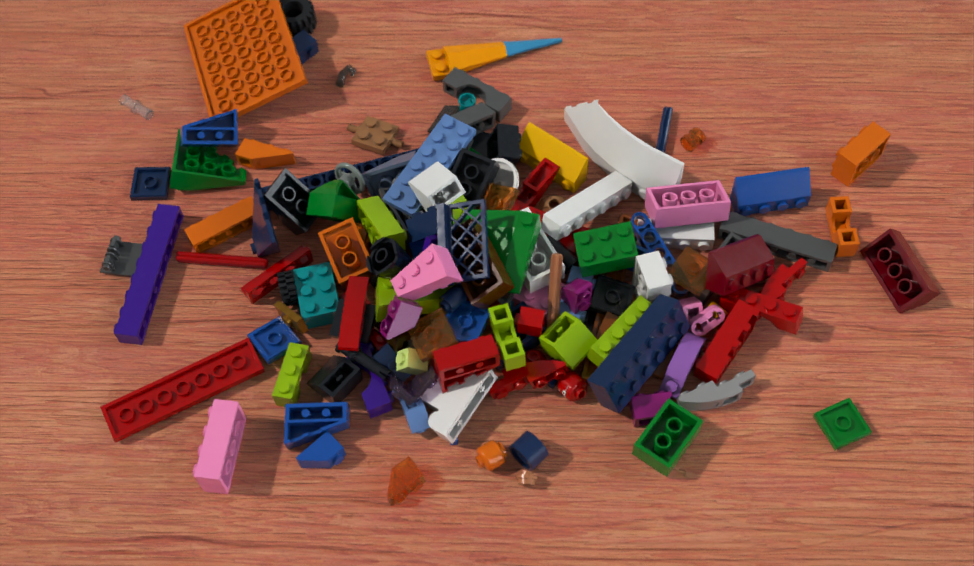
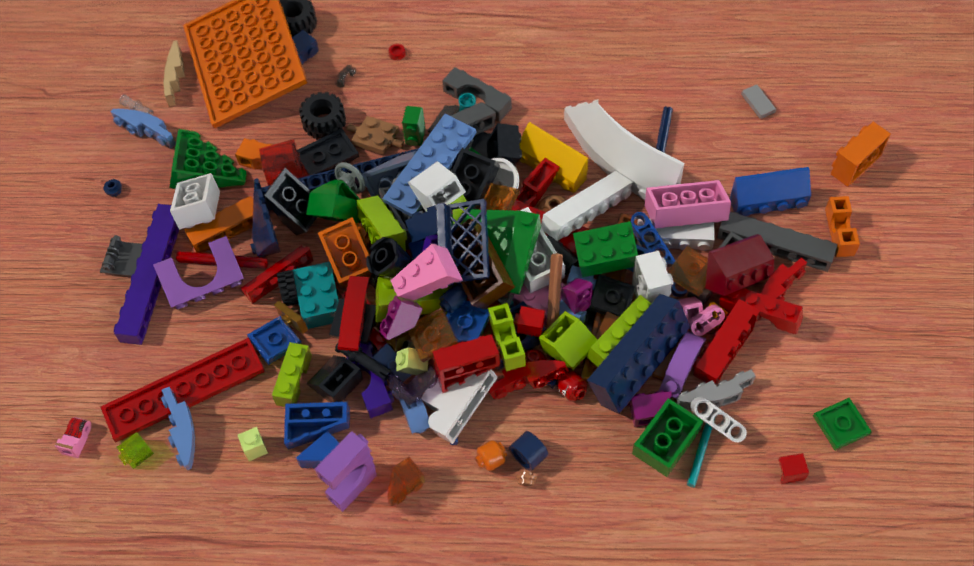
dark blue tile [130,167,172,201] -> none
blue wedge [180,109,238,147] -> none
bright pink brick [193,399,247,494] -> none
light orange plate [426,38,562,81] -> none
clear orange wheel [680,127,706,152] -> none
dark red slope [860,228,941,313] -> none
none -> bright pink leg [55,417,91,458]
none -> dark blue plate [103,179,122,197]
none -> medium blue slope [111,109,176,149]
none -> clear neon green brick [116,432,154,469]
none -> medium lavender arch [153,236,244,310]
none -> medium blue slope [161,387,195,470]
none -> tan slope [164,40,185,107]
none -> white brick [170,173,220,230]
none -> yellowish green brick [237,427,268,461]
none -> clear red slope [259,139,305,186]
none -> black plate [295,129,359,176]
none -> black tyre [299,92,346,139]
none -> medium lavender arch [315,431,377,512]
none -> red tile [388,44,406,61]
none -> green brick [402,106,426,146]
none -> teal bar [687,417,716,488]
none -> white beam [691,397,747,442]
none -> light grey tile [741,85,776,119]
none -> red panel [778,453,809,484]

